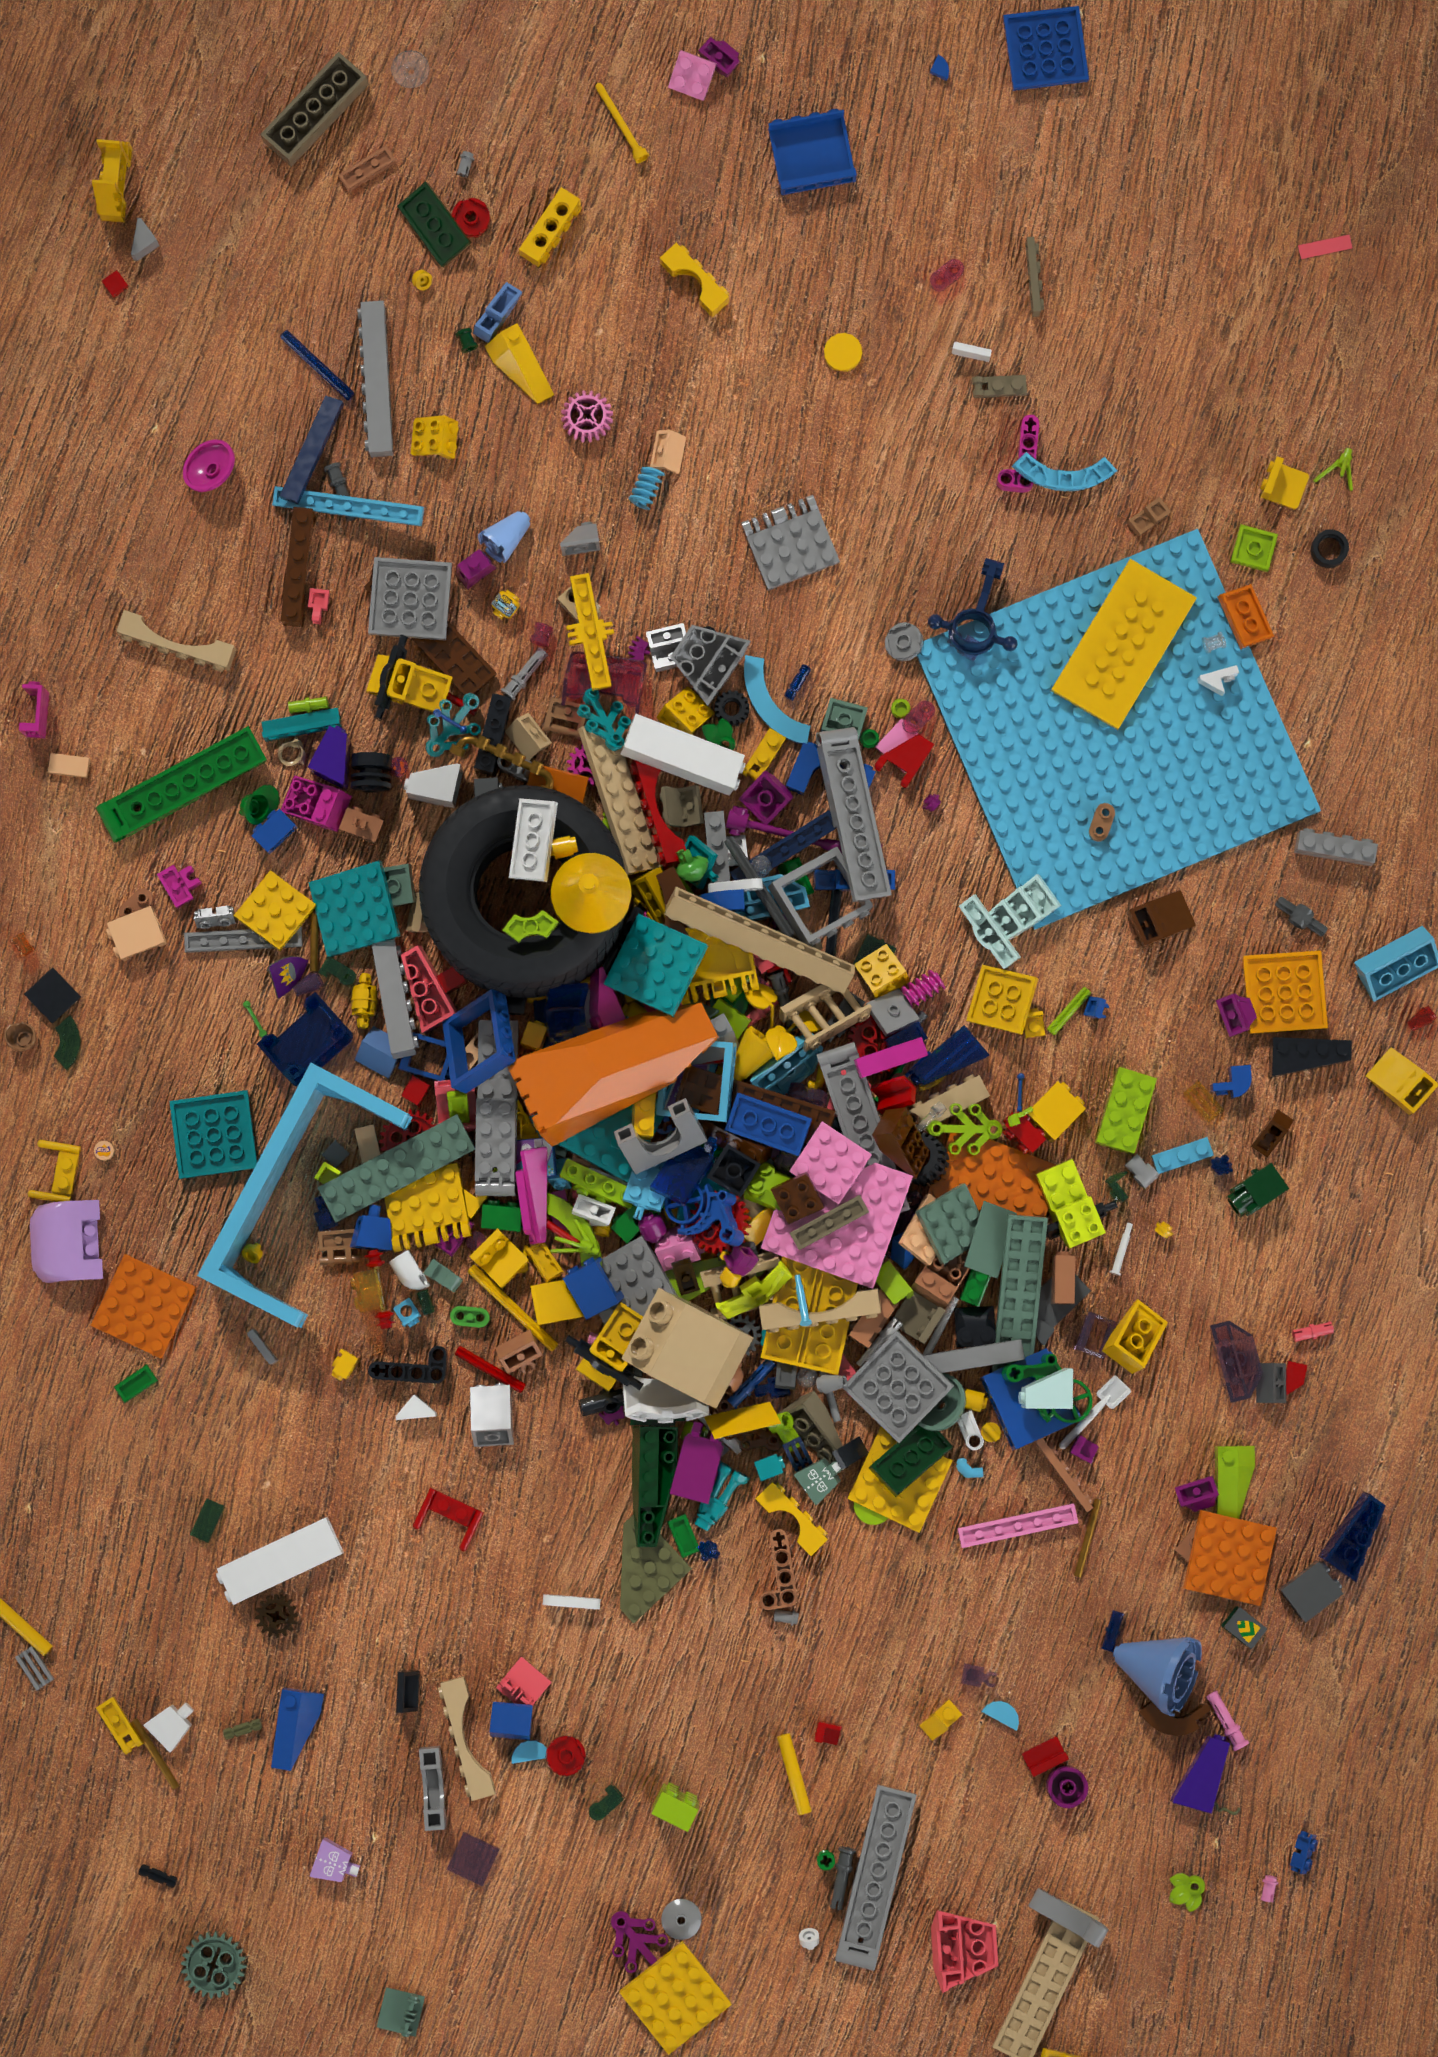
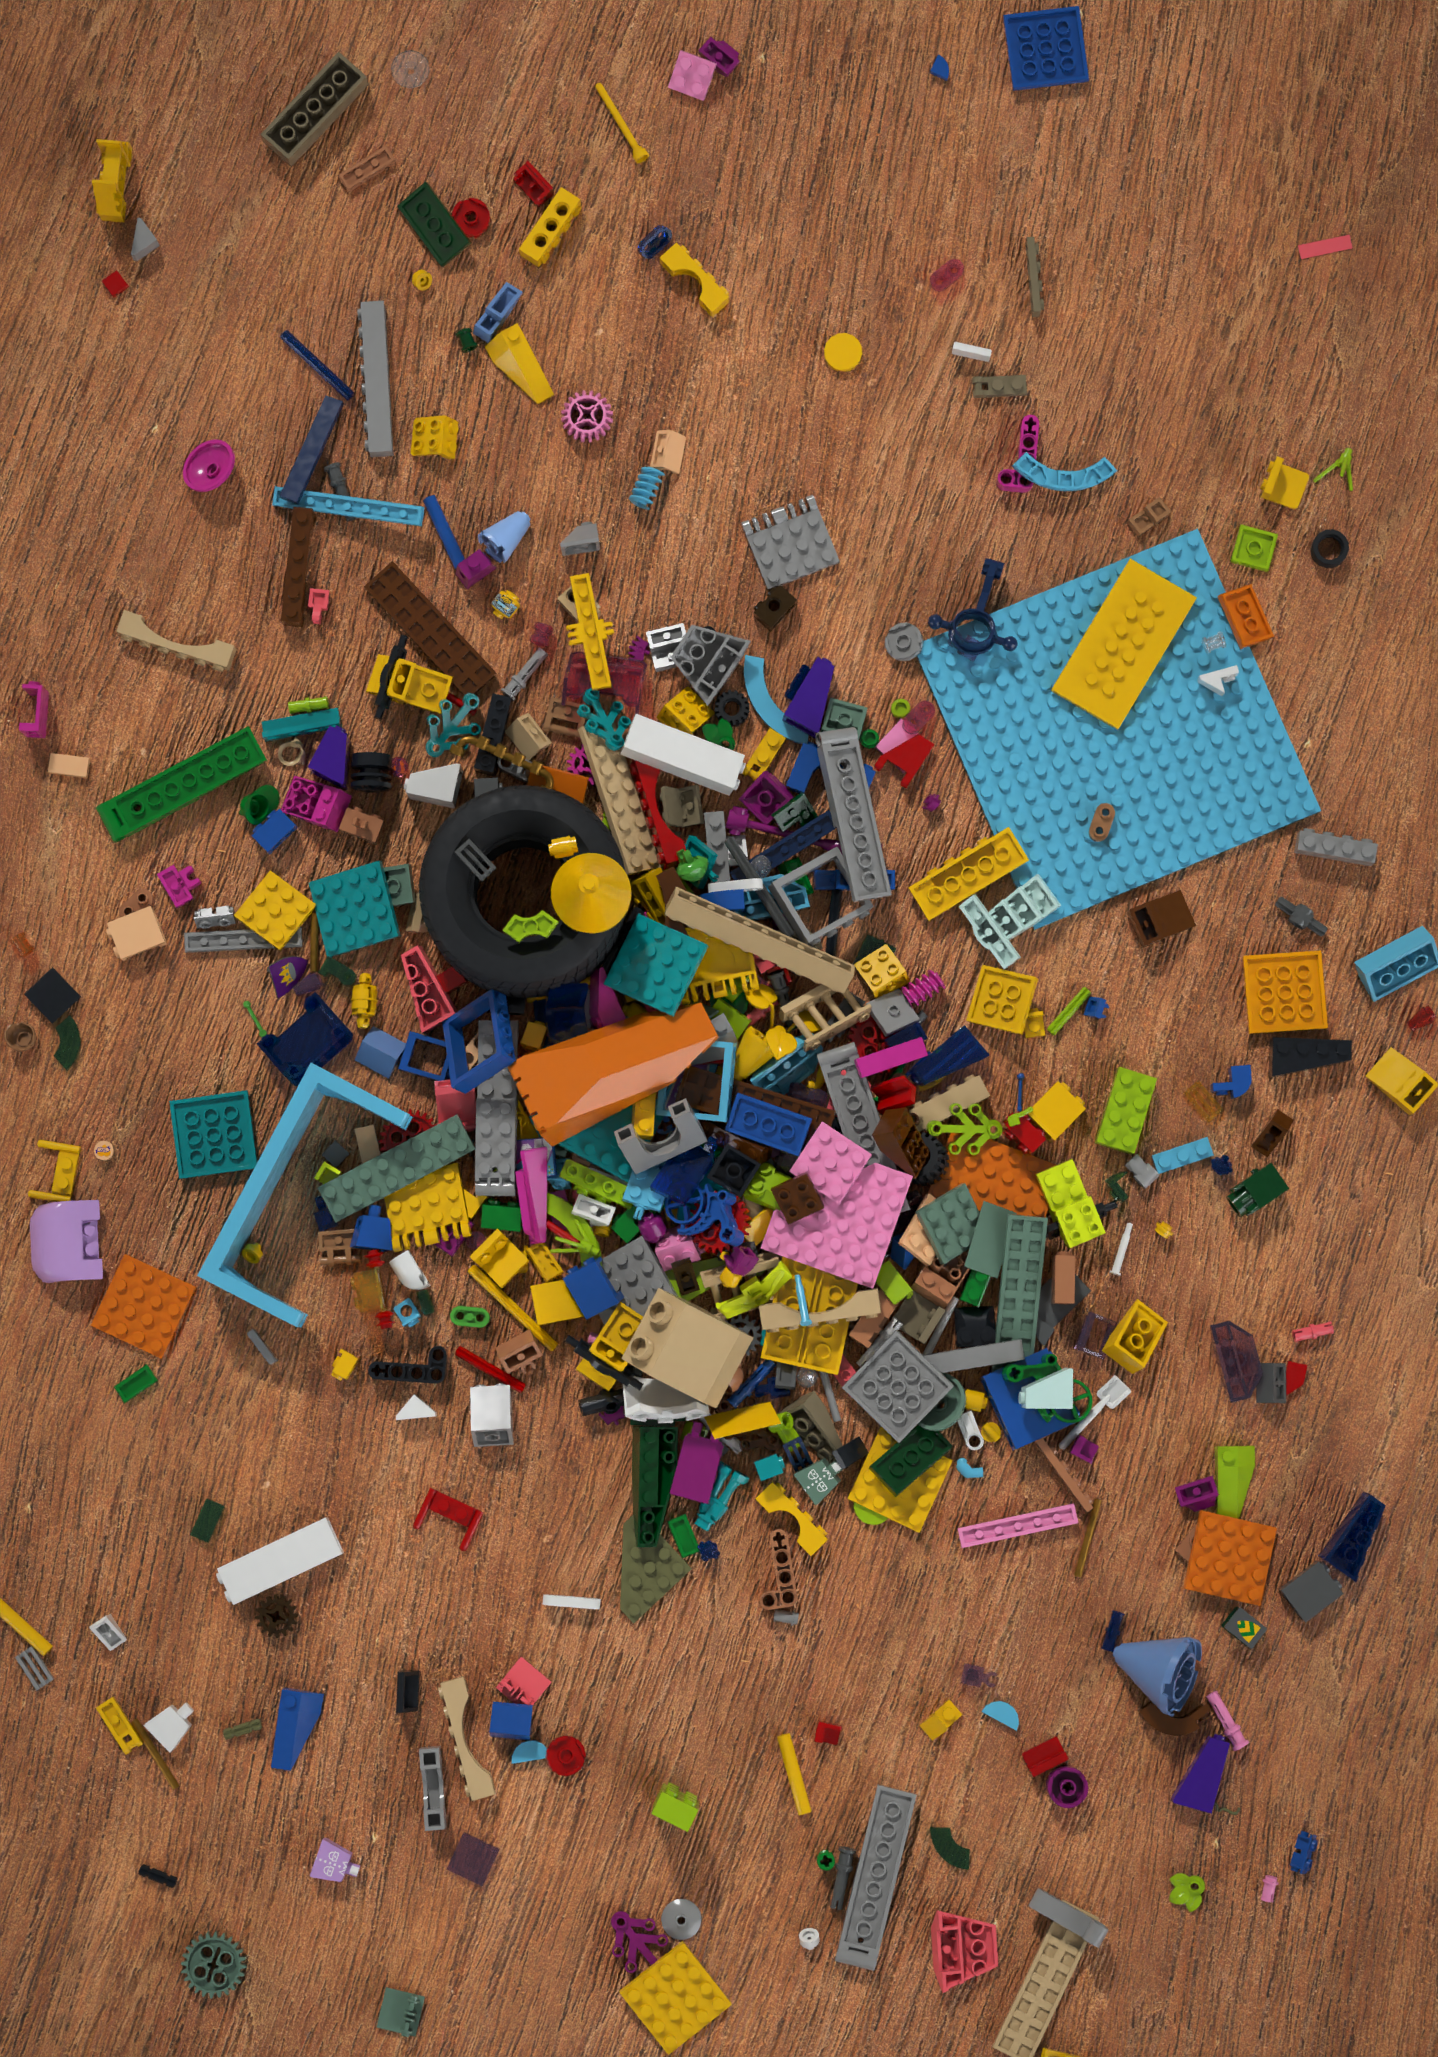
light grey plate [368,557,452,640] -> none
light grey brick [372,939,419,1059] -> none
red panel [401,1076,431,1107] -> none
sand green leg [423,1259,463,1293] -> none
blue hinge [433,709,467,733] -> none
lime tile [447,1091,470,1123] -> none
light grey pin [456,151,474,178] -> none
white tile [509,798,558,882] -> none
clear green leg [589,1782,625,1820] -> none
blue panel [768,109,857,195] -> none
dark tan plate [790,1195,869,1250] -> none
light grey cone [816,1374,847,1394] -> none
clear bar [916,1101,947,1132] -> none
magenta slope [1216,993,1257,1037] -> none
none -> white slope [89,1614,127,1651]
none -> blue piece [423,495,465,570]
none -> dark grey tile [455,839,497,882]
none -> red hinge [513,161,554,208]
none -> clear blue plate [638,225,672,259]
none -> dark brown brick [754,585,797,632]
none -> dark green plate [771,792,818,832]
none -> dark purple slope [782,657,835,739]
none -> yellow plate [908,827,1029,921]
none -> clear green tile [930,1827,970,1870]

